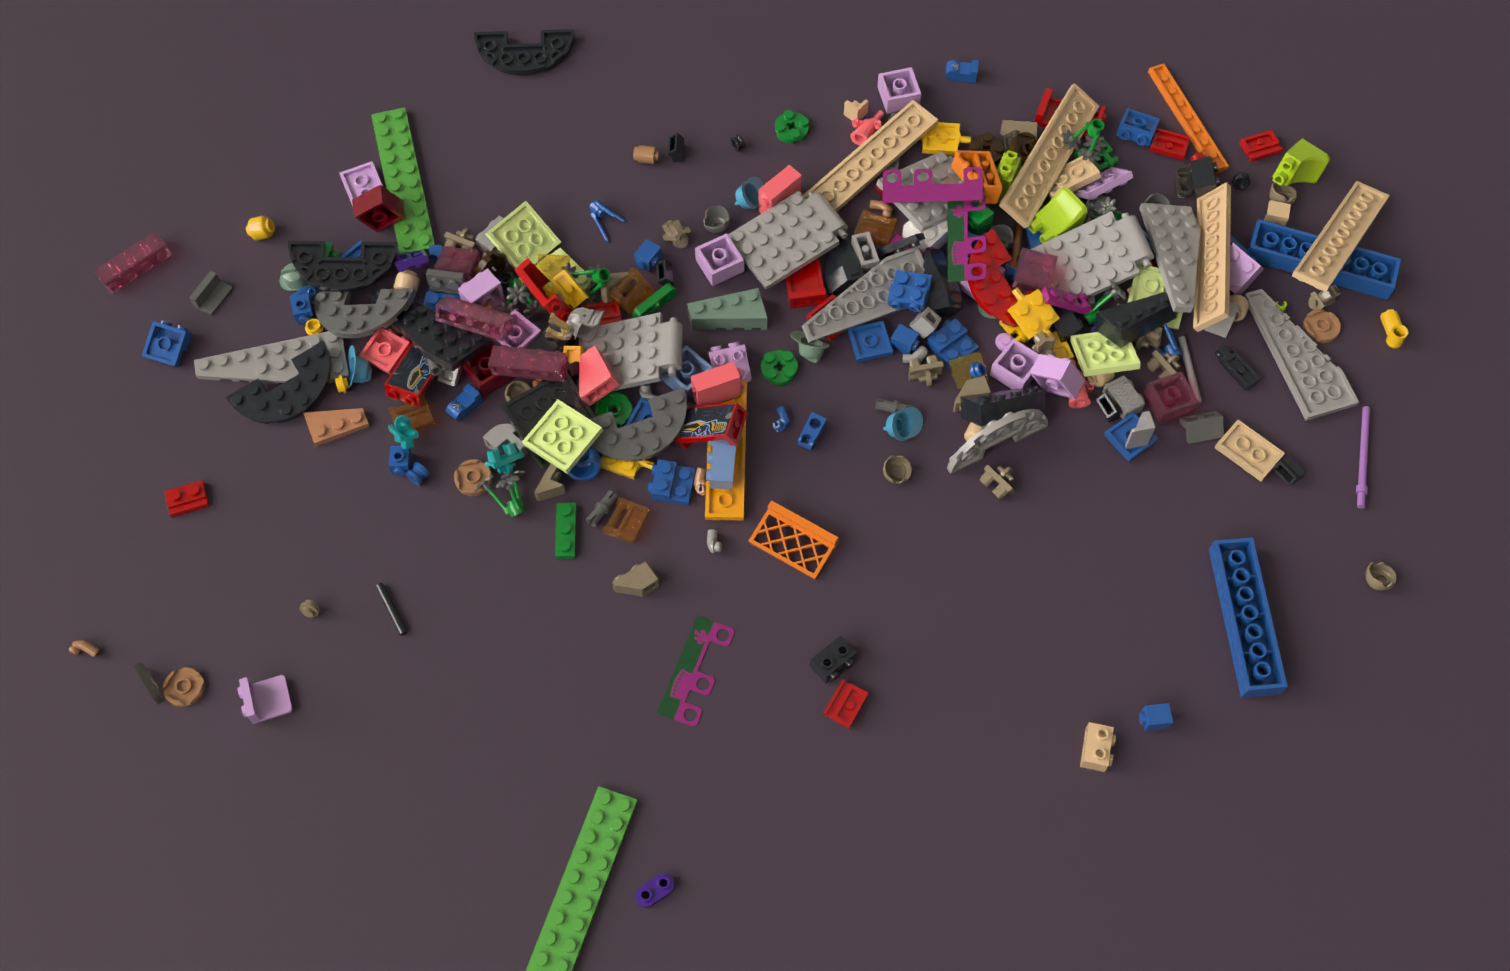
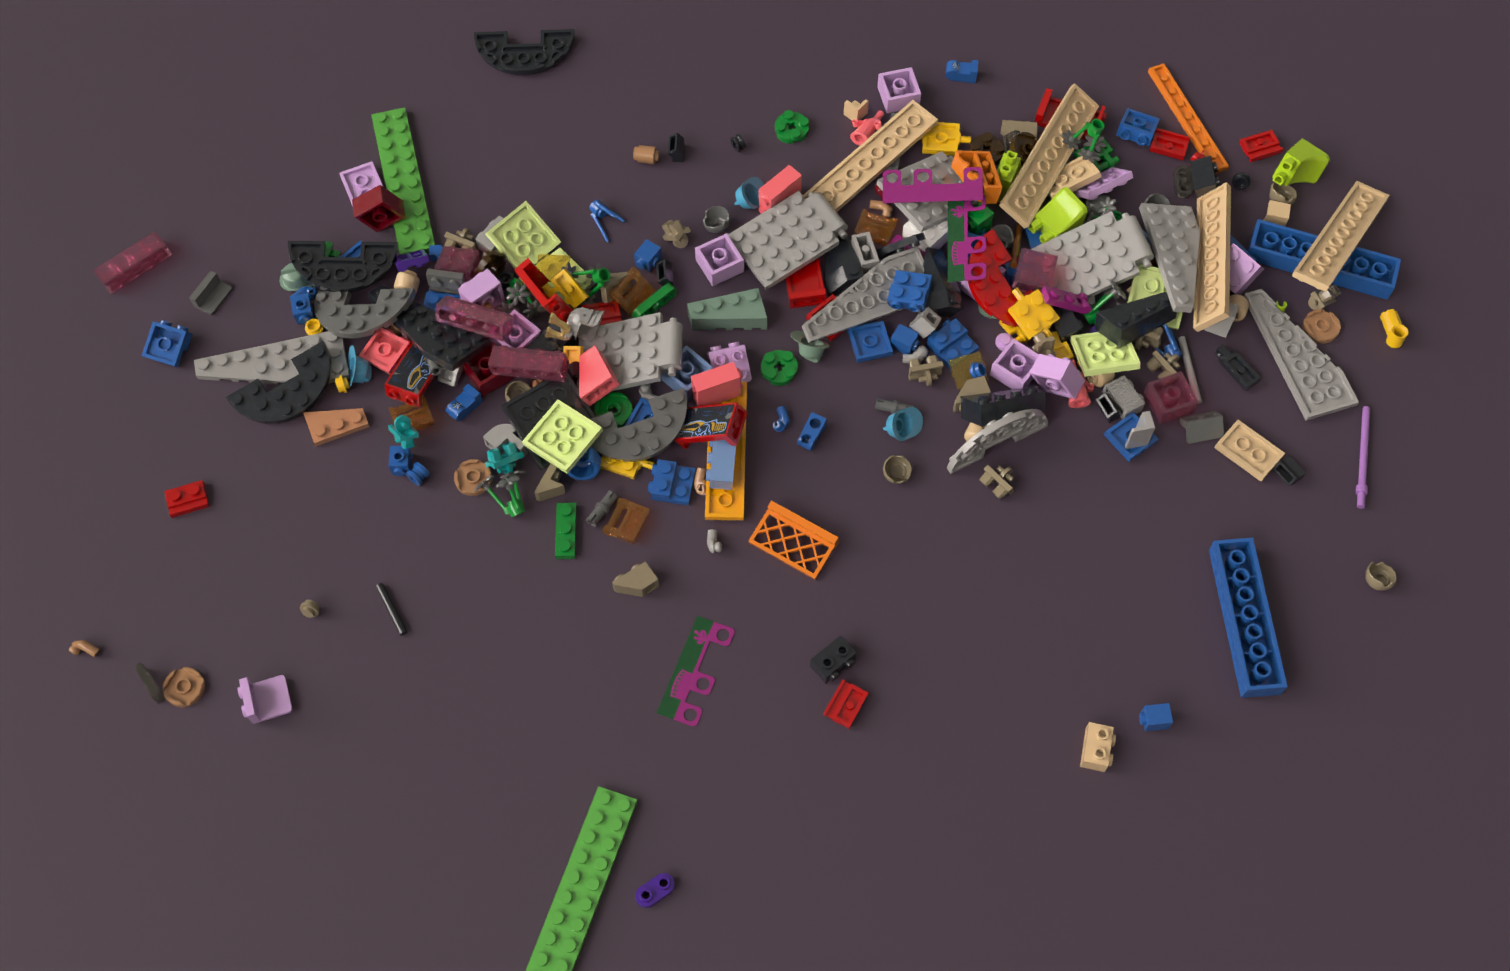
yellow head [246,216,275,241] -> none

